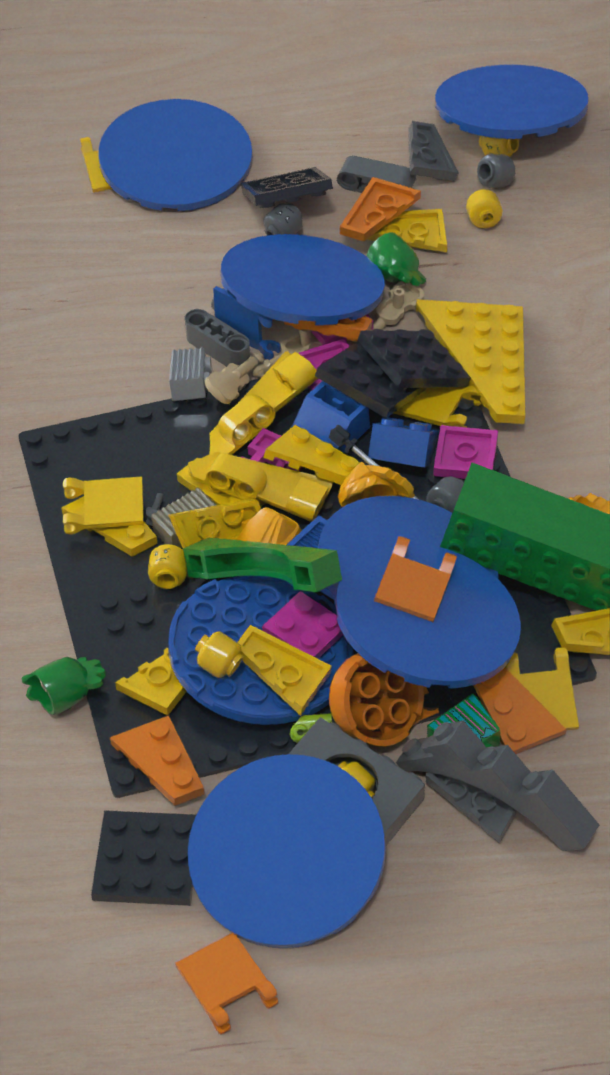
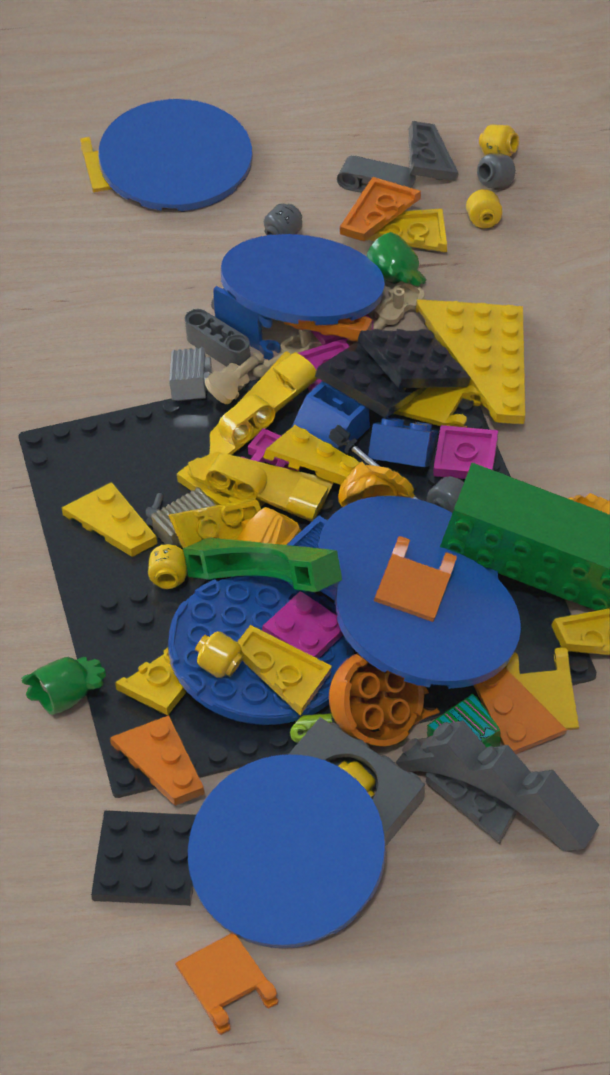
yellow flag [63,477,144,534] -> none
black plate [241,167,333,208] -> none
blue tile [435,65,589,139] -> none

